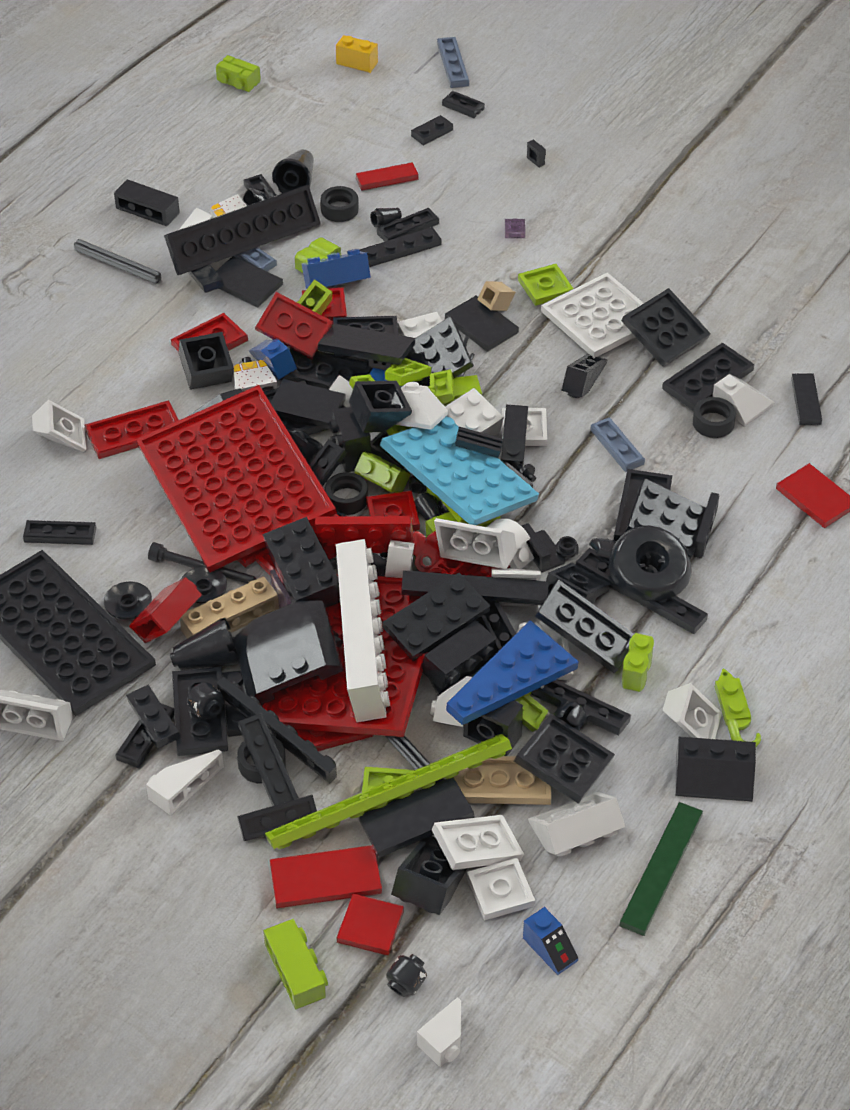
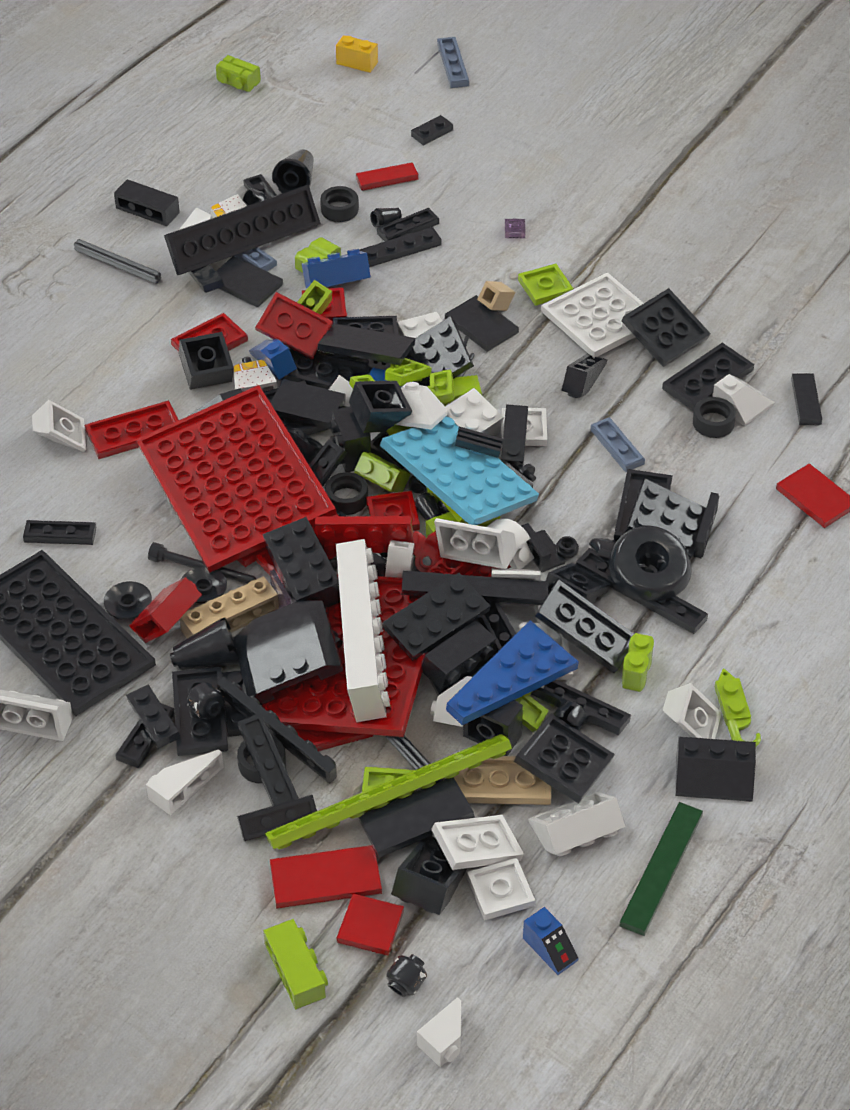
black tile [442,91,485,118] -> none
black plate [527,139,546,168] -> none

